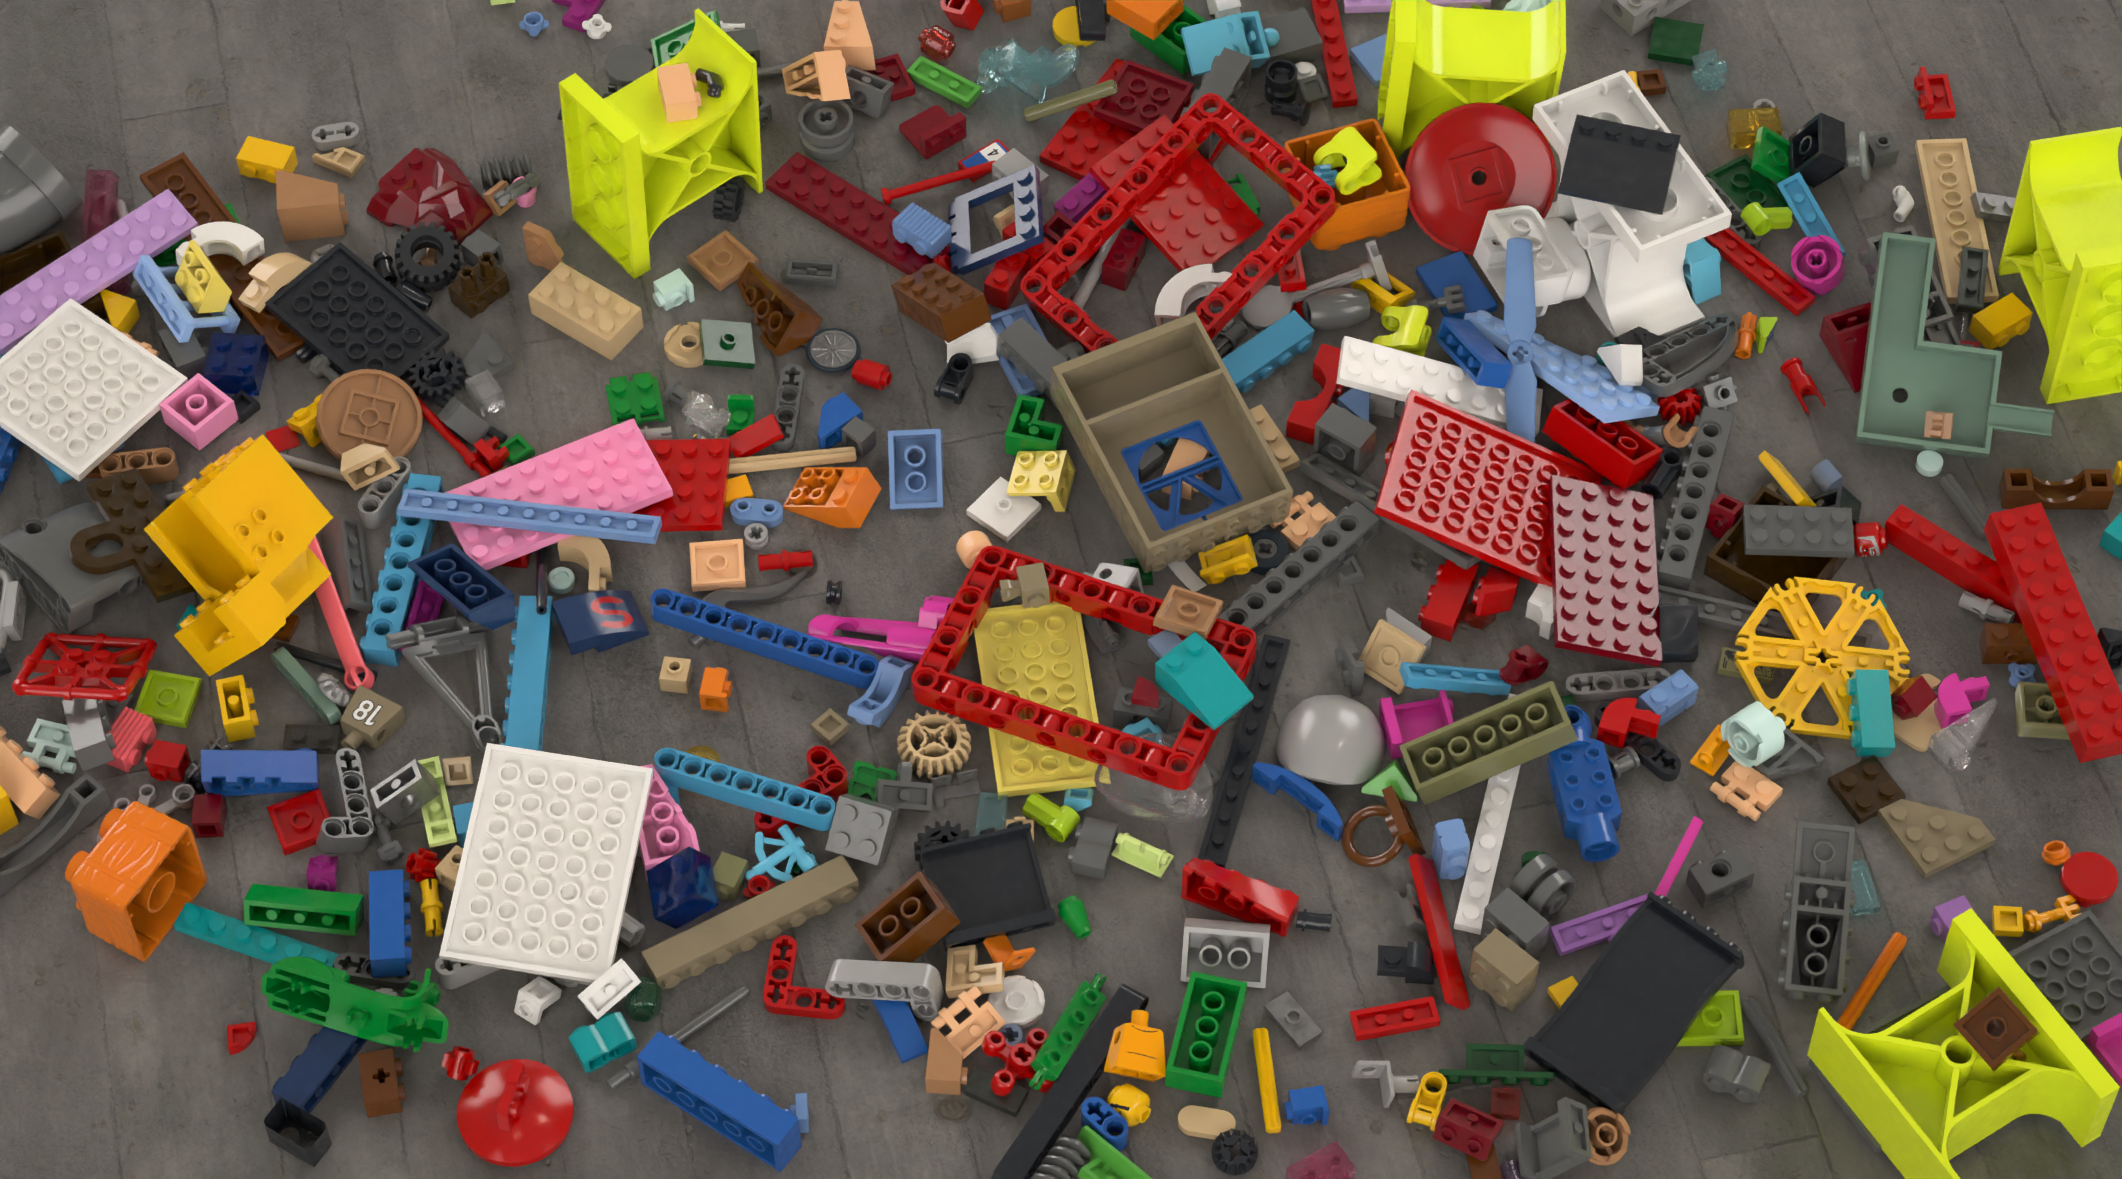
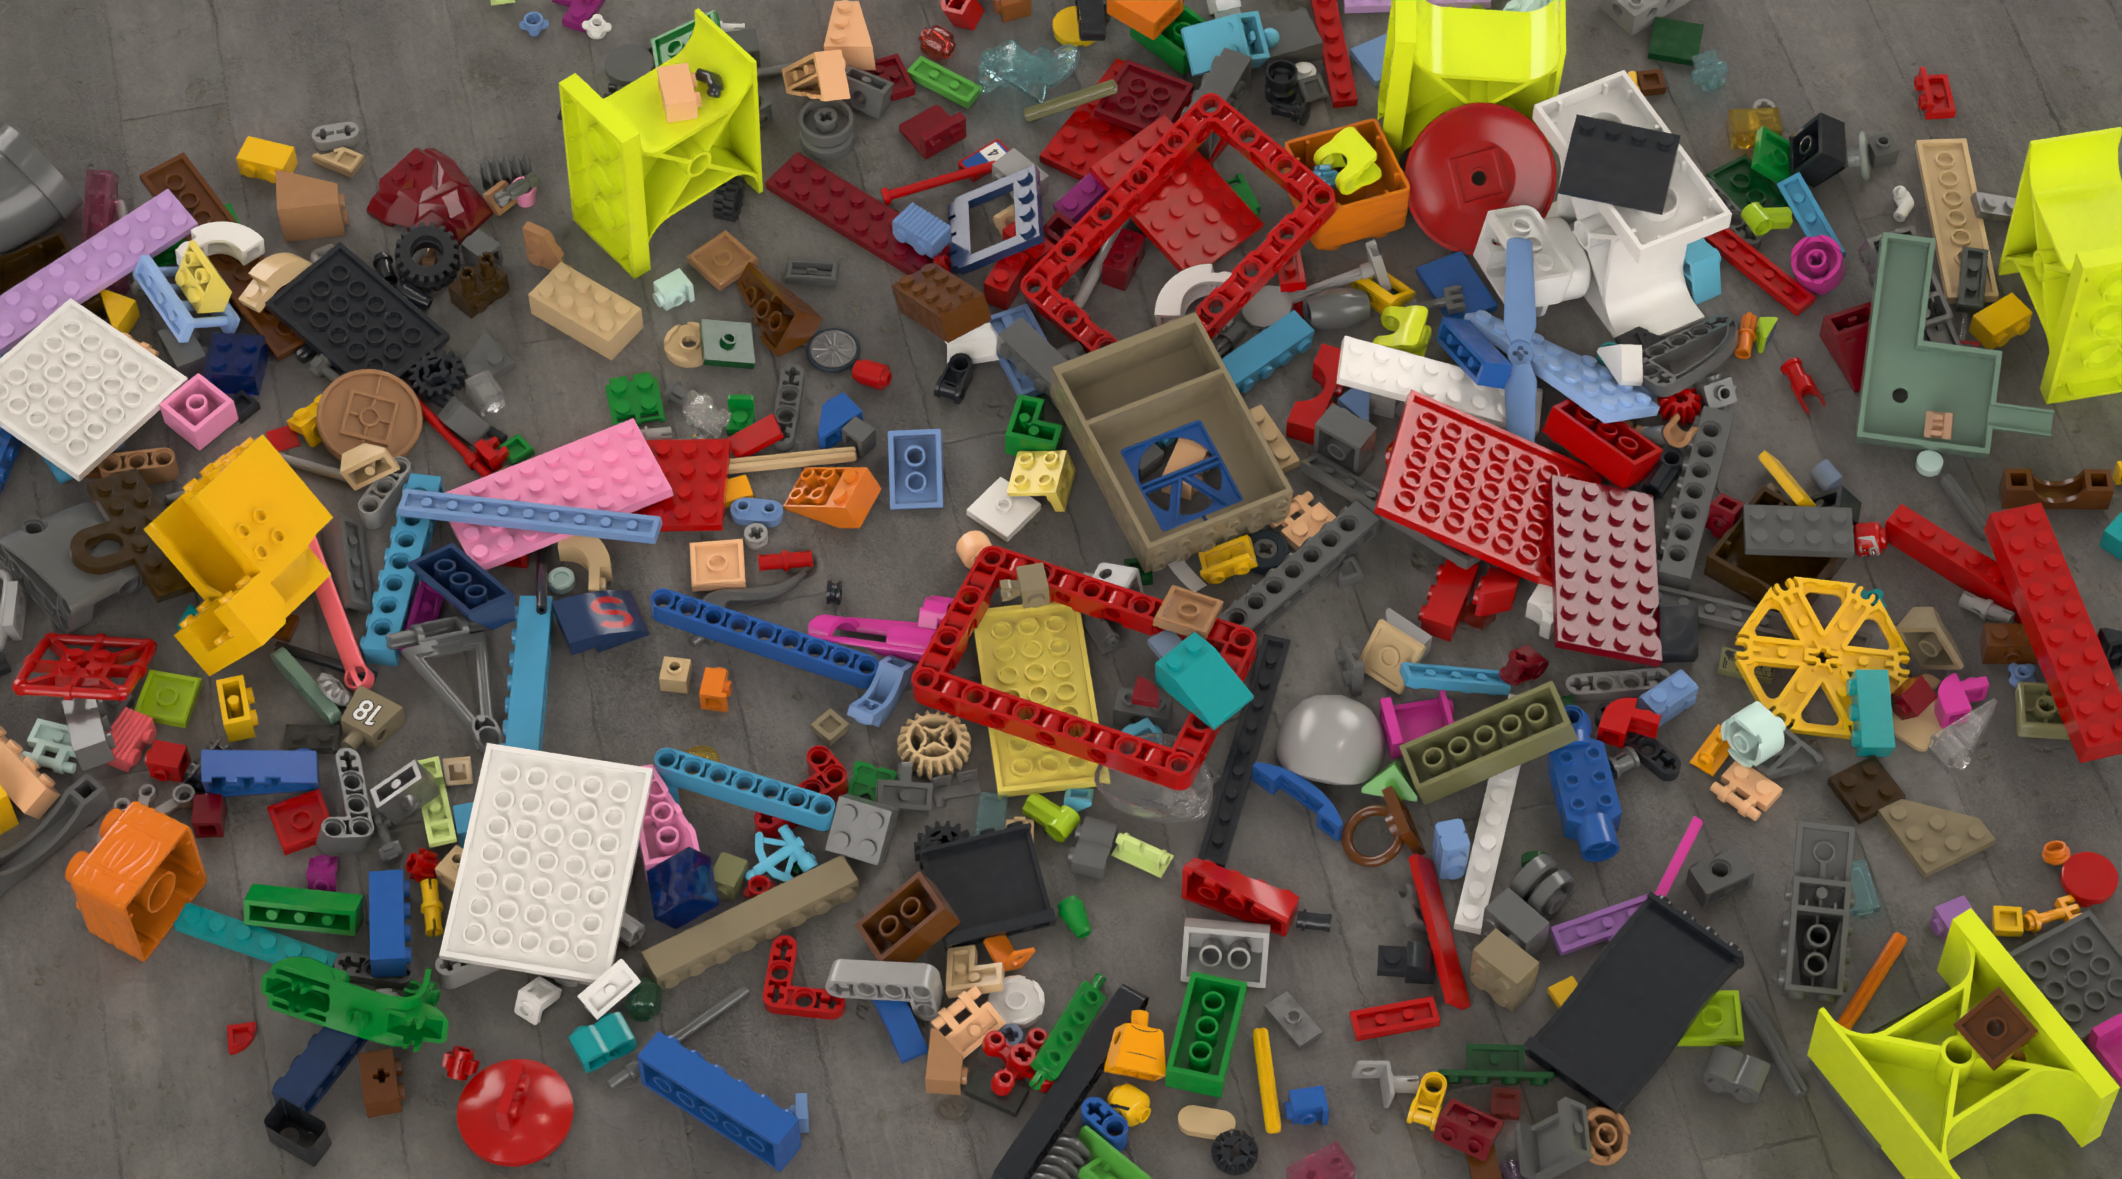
none -> dark tan slope [1896,607,1964,670]

